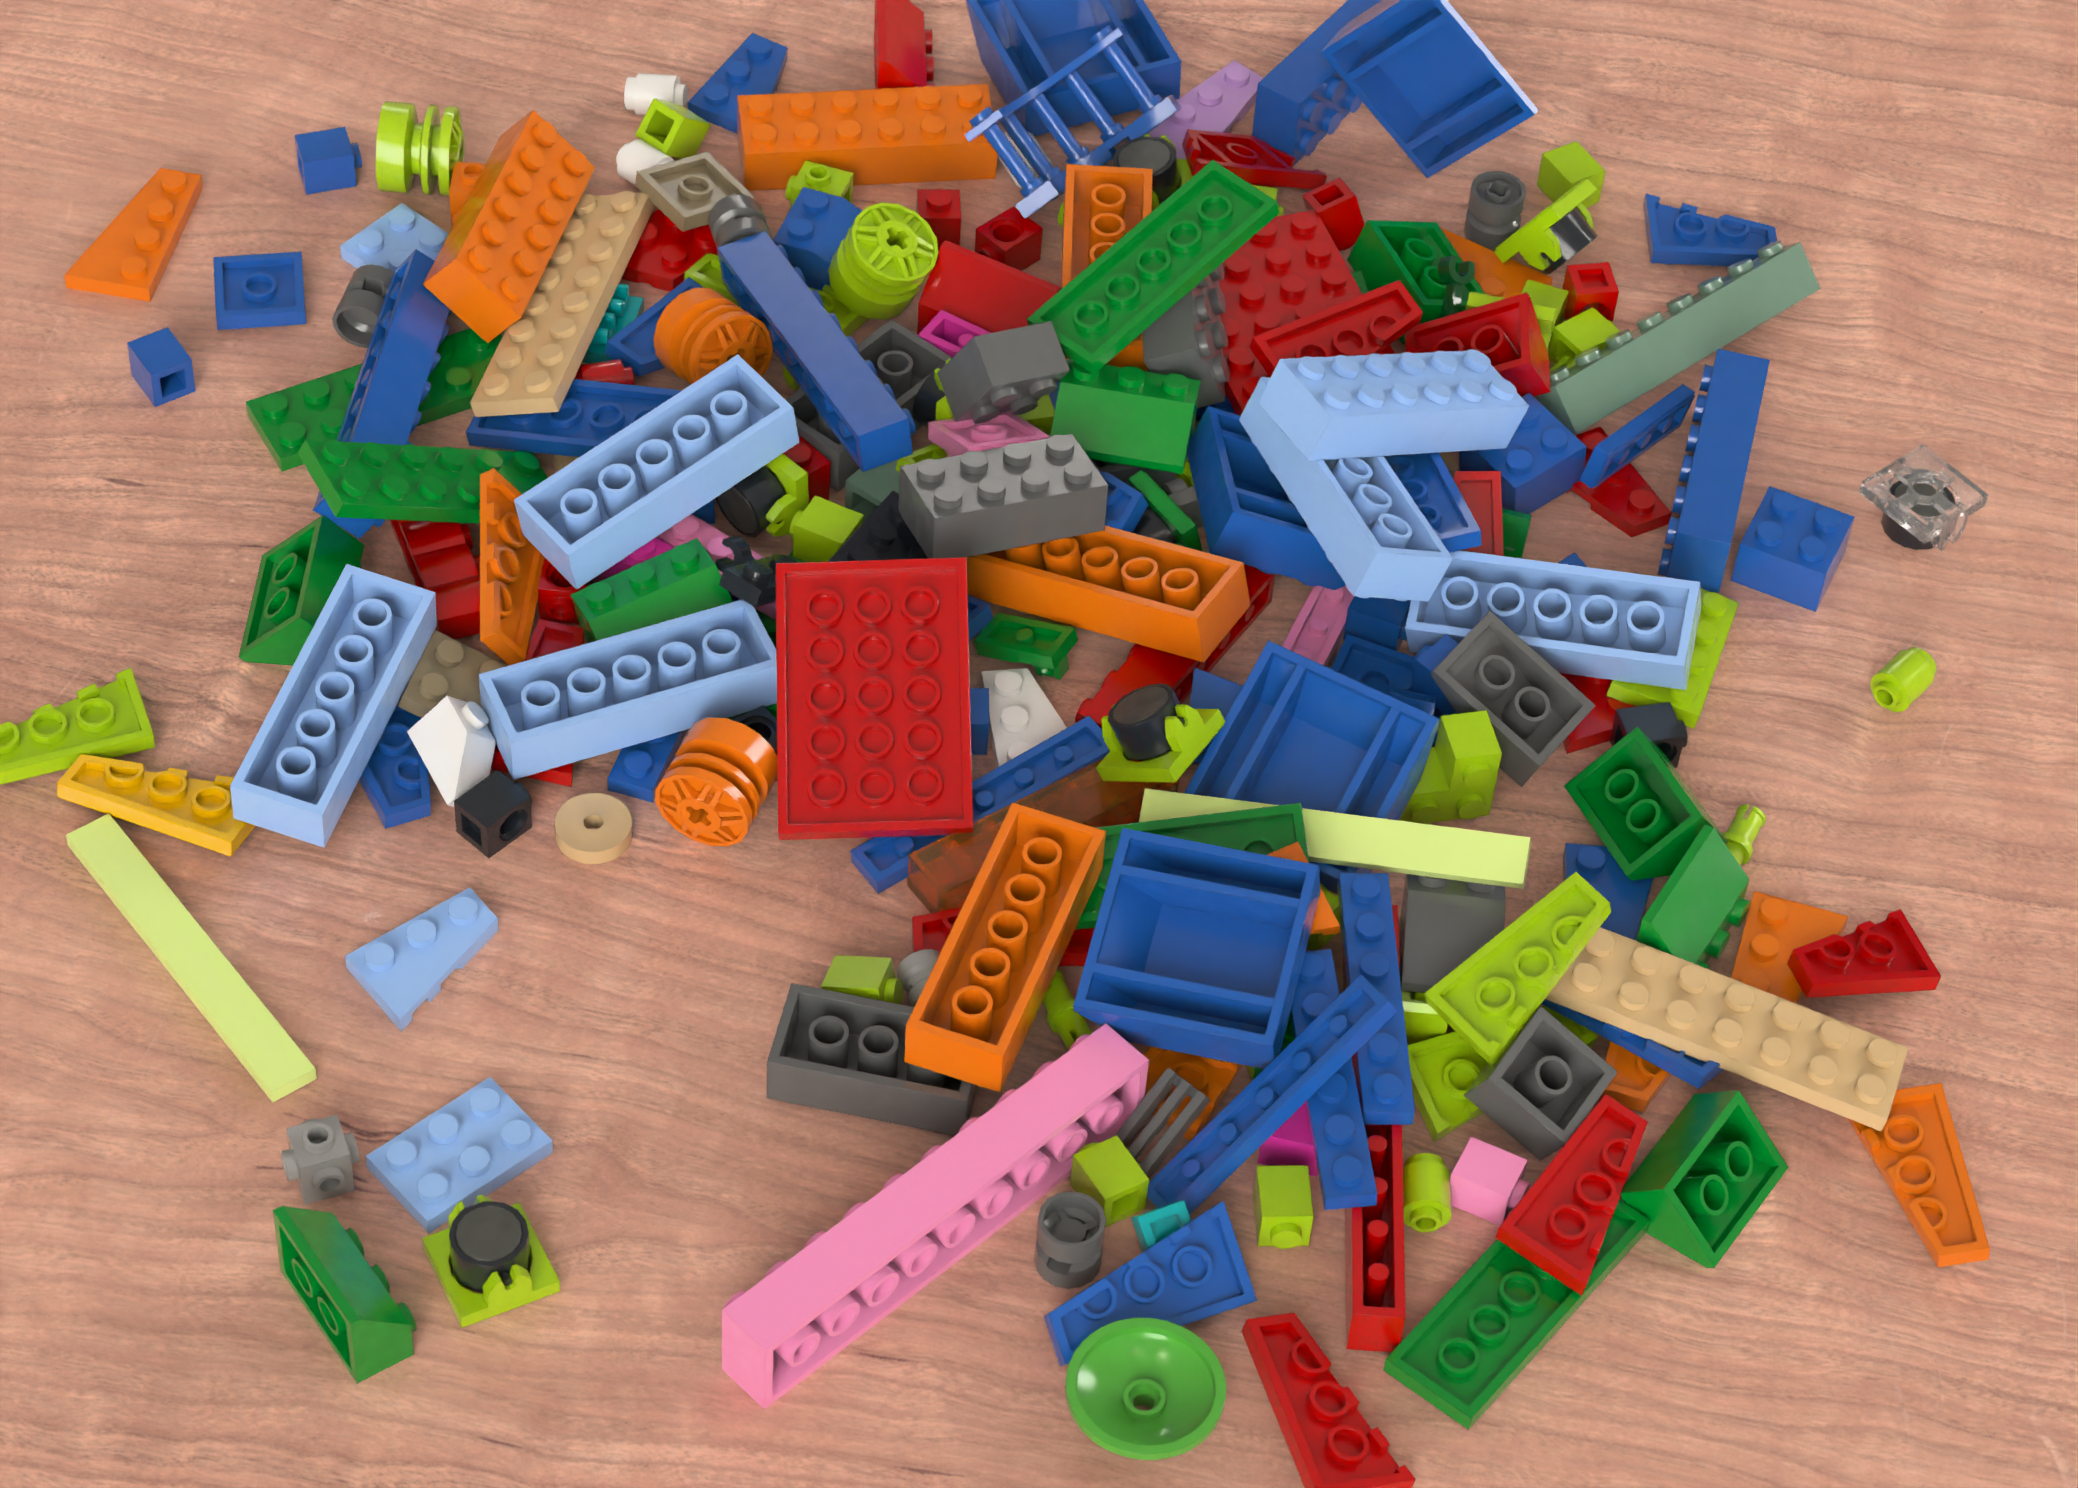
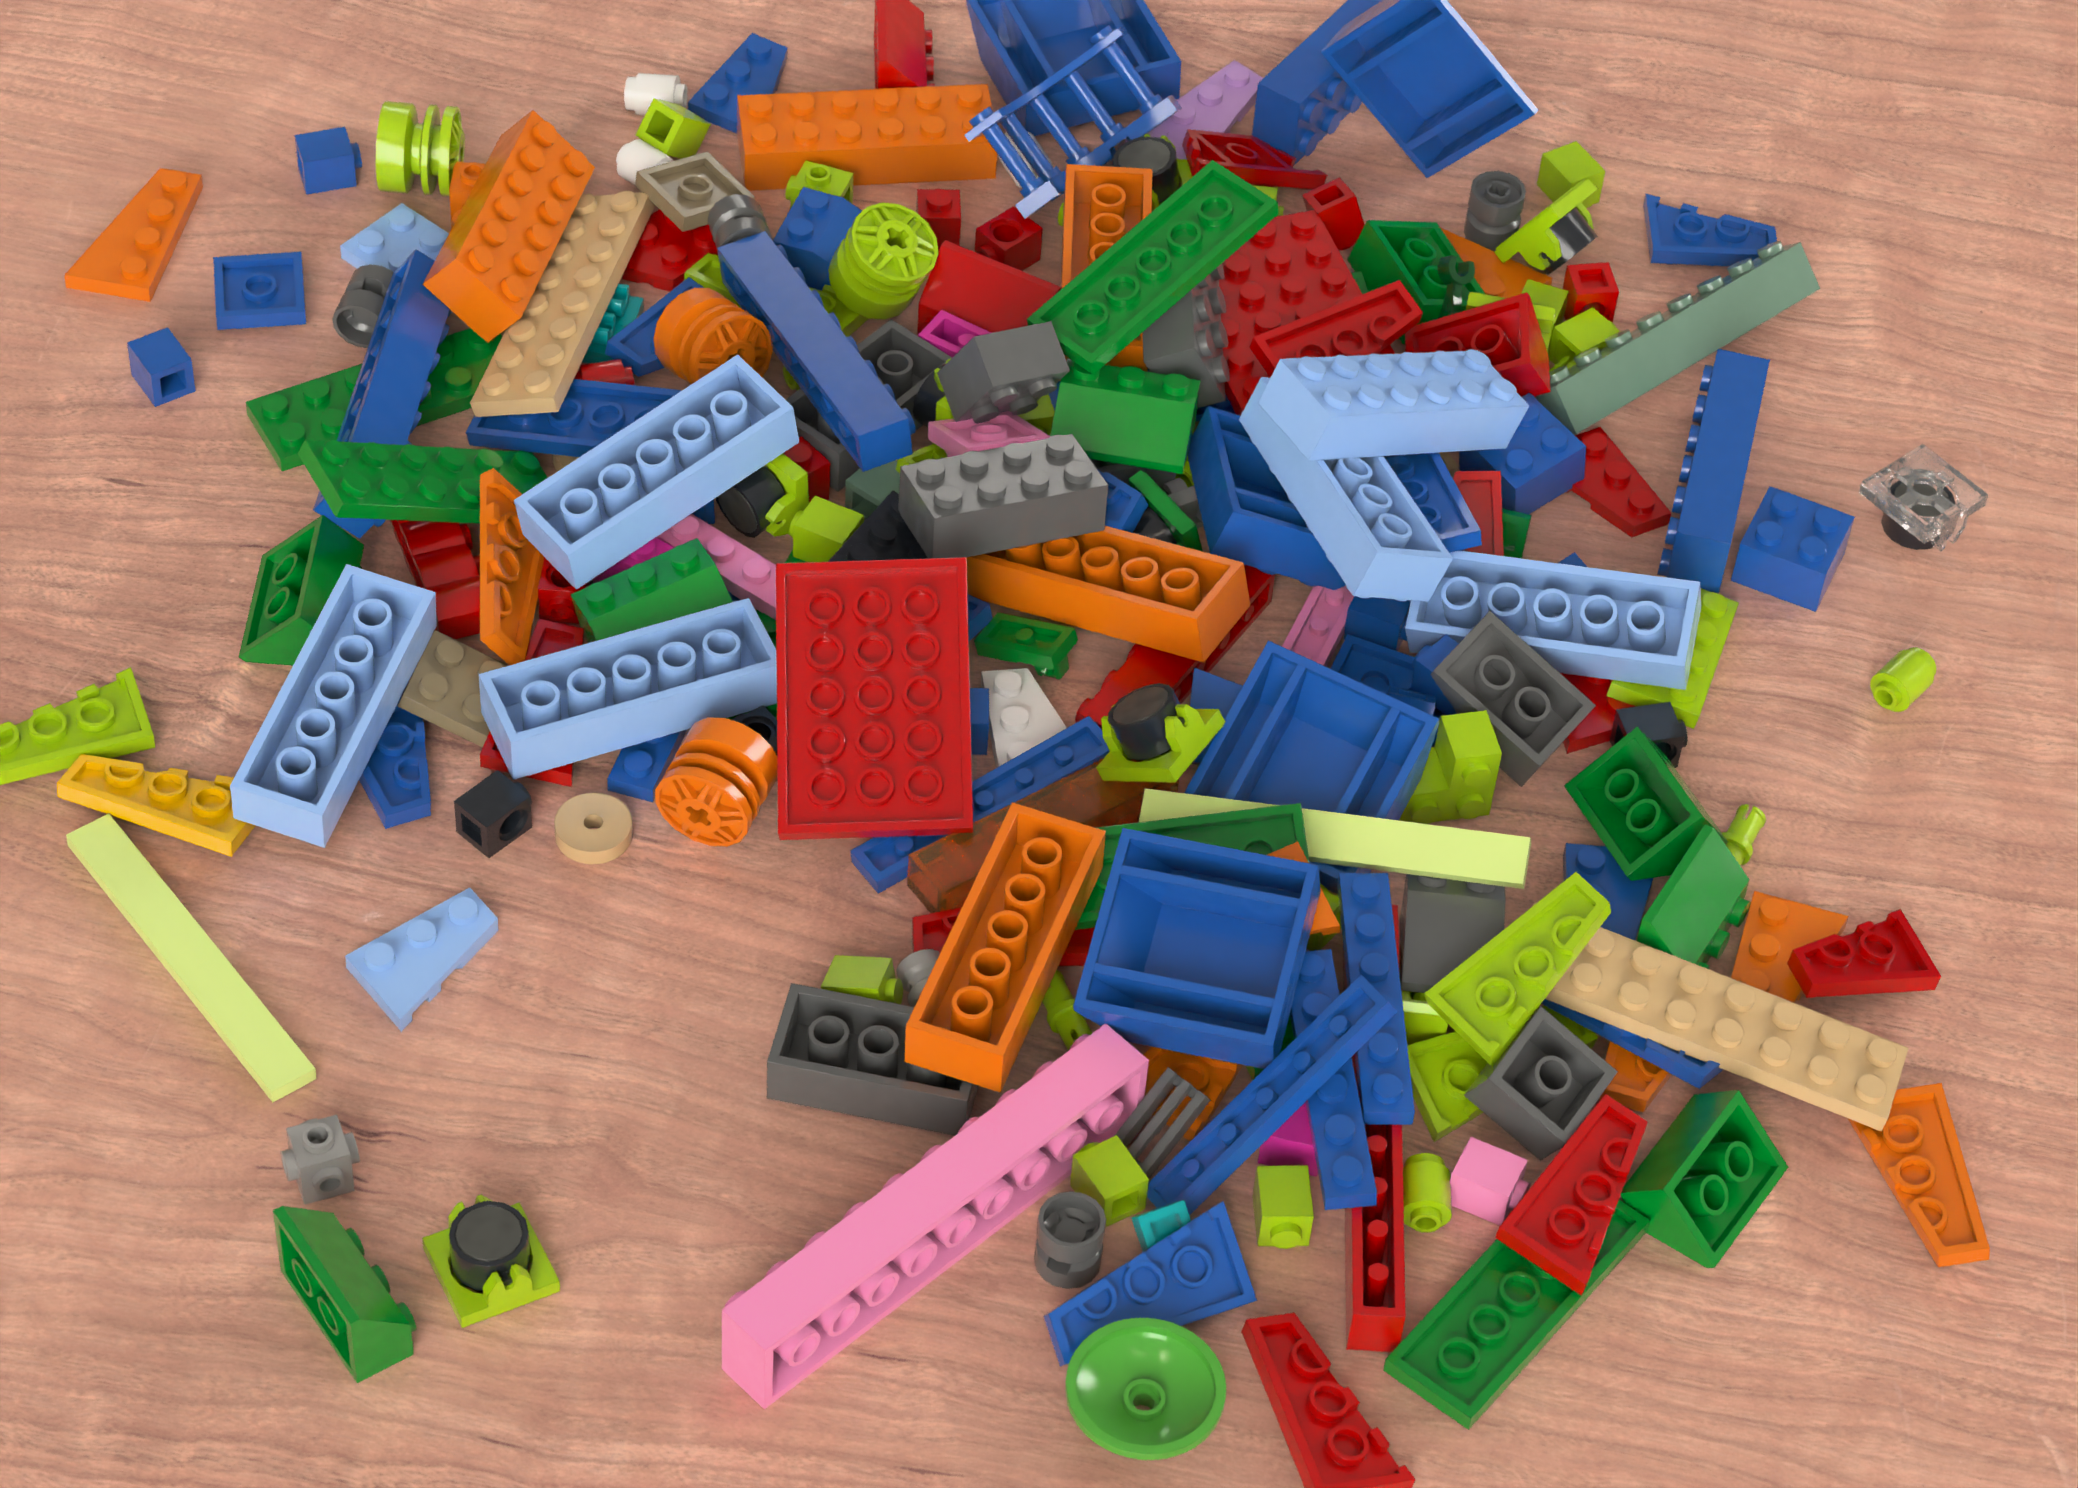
light blue plate [366,1077,553,1233] -> none
white slope [407,696,496,807] -> none
black plate [715,536,798,607] -> none
blue tile [1580,384,1695,489] -> none

